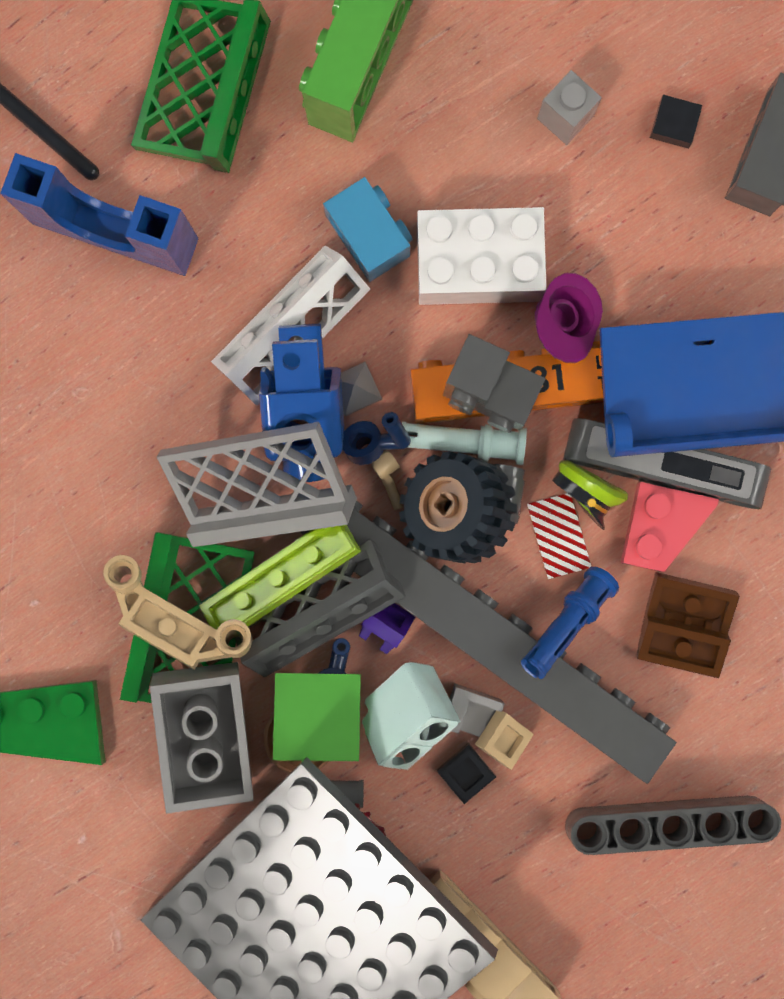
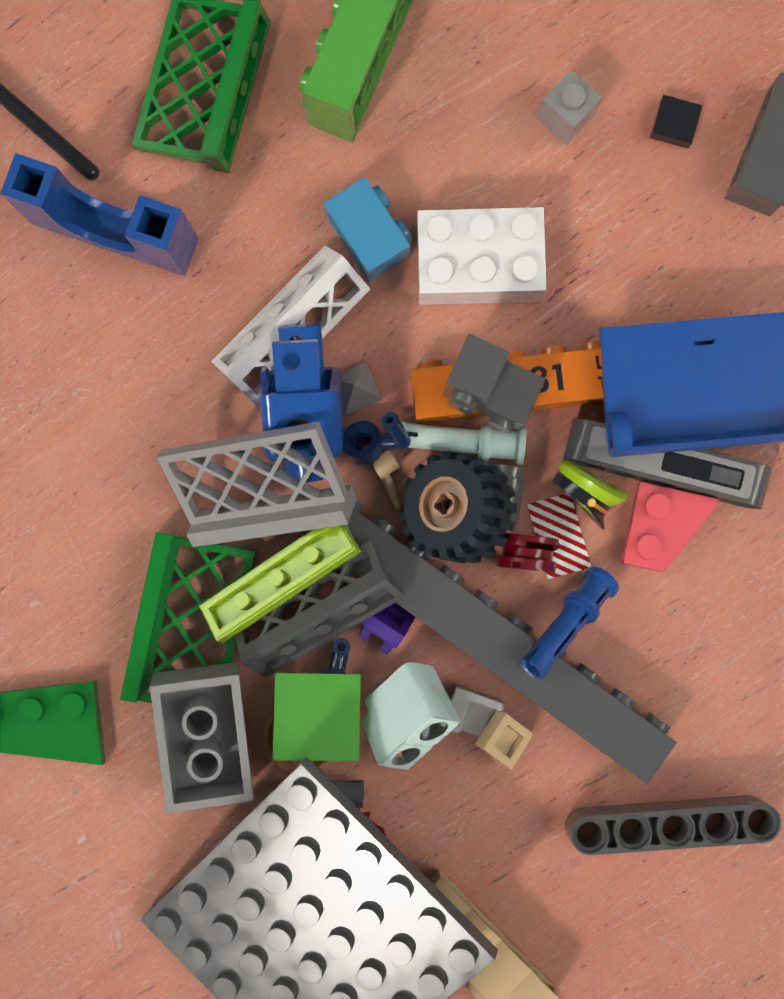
tan plate [104,555,252,670] -> none
black tile [437,743,496,804] -> none
magenta piece [535,273,603,363] -> none
reddish brown slope [637,572,740,678] -> none
none -> dark red wheel [497,533,559,573]

